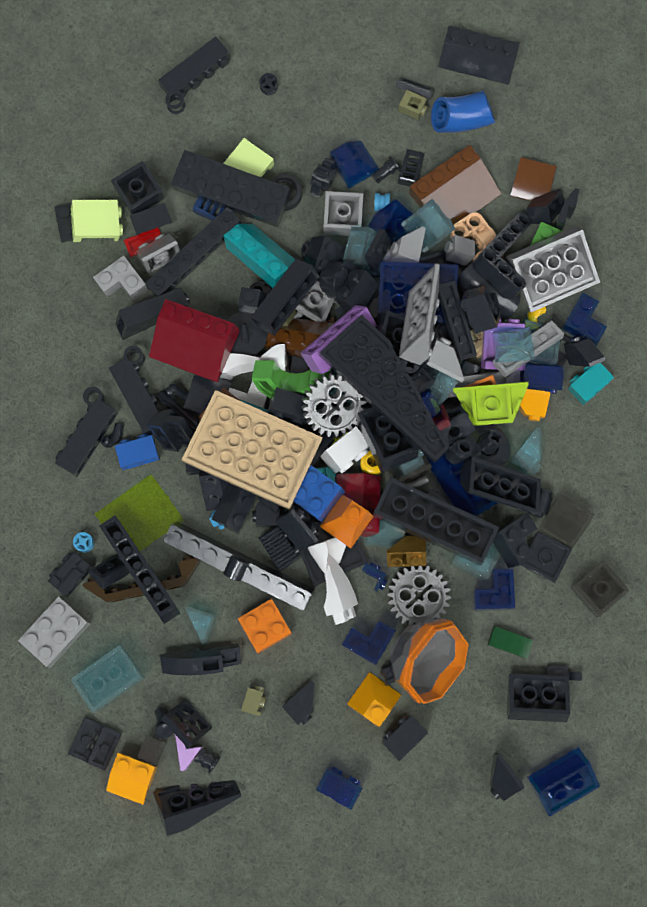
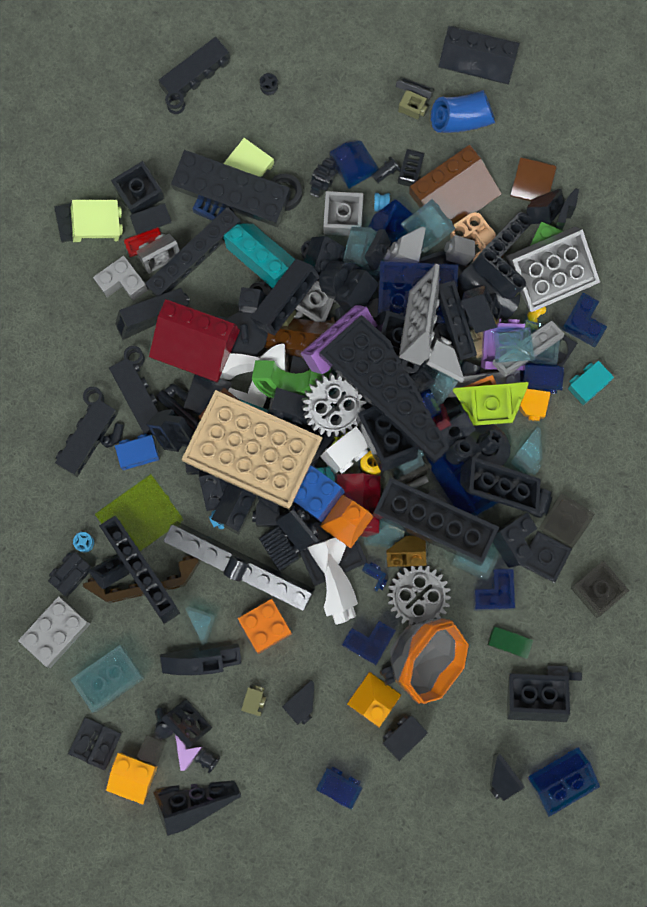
black slope [563,335,606,367] -> none

